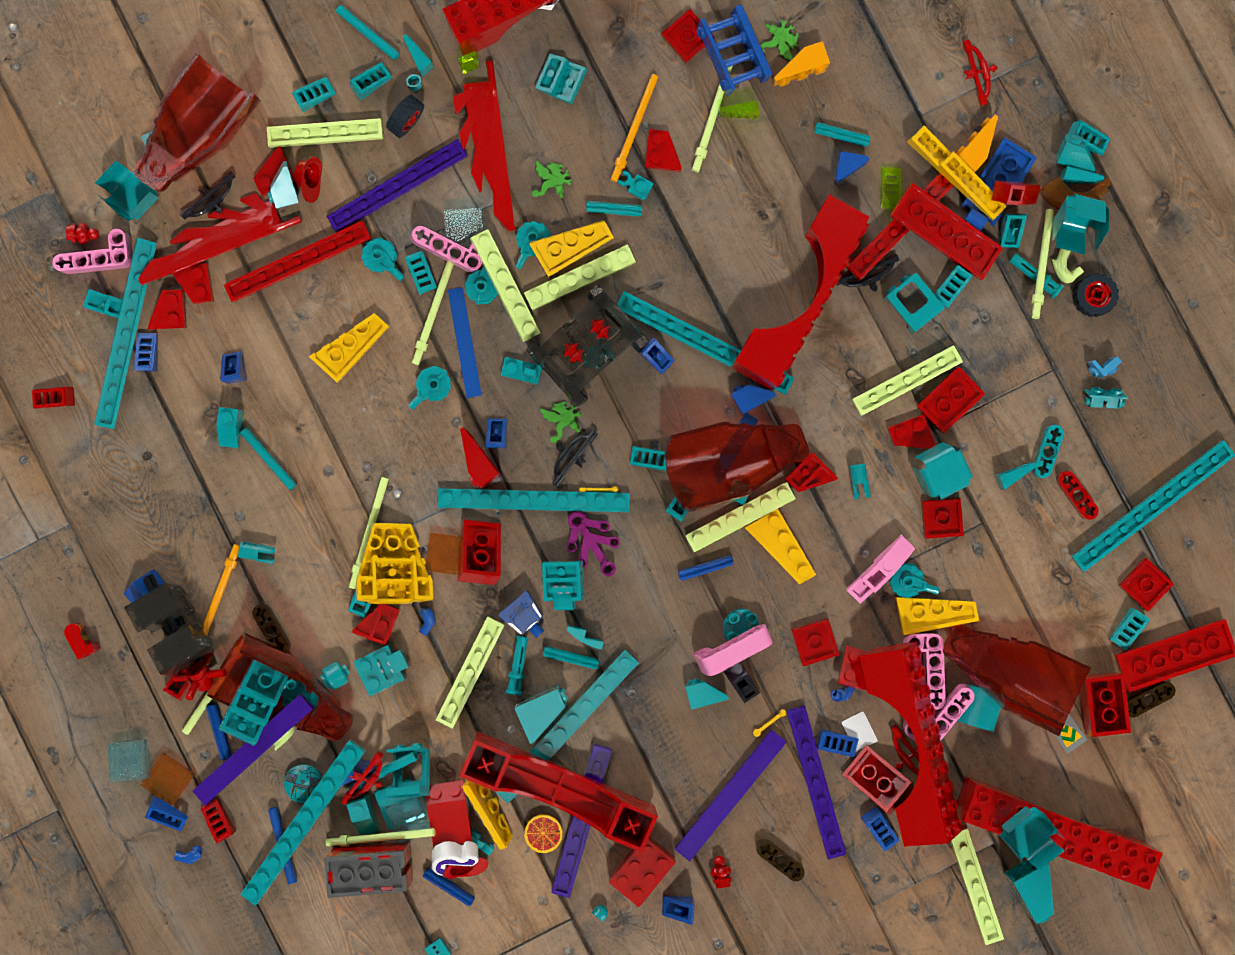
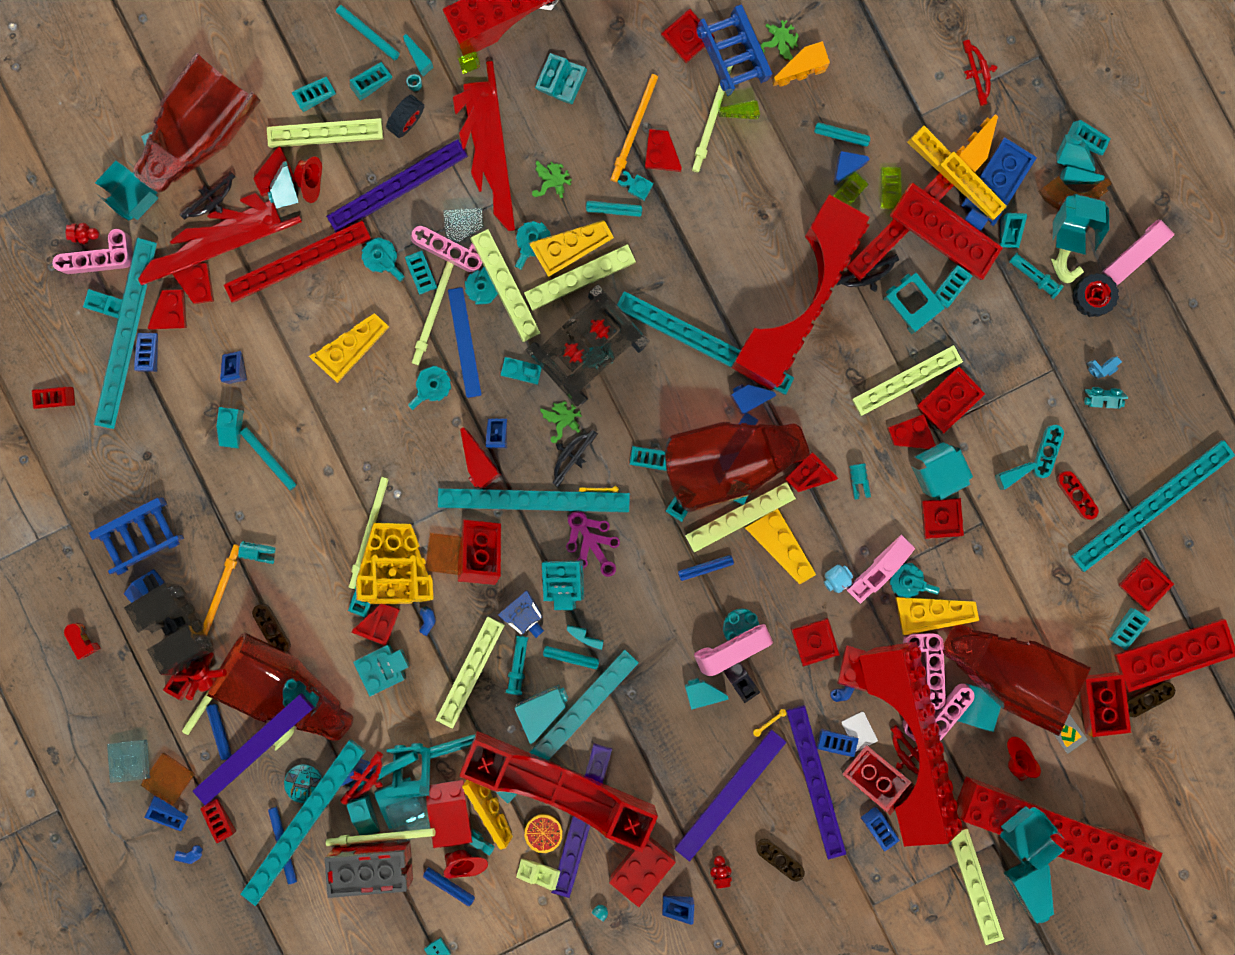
teal slope [219,655,291,746] -> none
teal head [320,662,350,690] -> none
white animal [432,841,478,876] -> none
blue slope [640,338,675,374] -> none
red slope [991,181,1041,205] -> none
yellowish green bar [1032,209,1054,319] -> none
none -> blue fence [89,498,184,575]
none -> teal axle [430,734,475,759]
none -> yellowish green slope [516,859,560,890]
none -> medium azure head [824,565,853,593]
none -> clear neon green slope [833,172,869,205]
none -> red piece [1007,736,1041,781]
none -> bright pink beam [1102,219,1175,286]

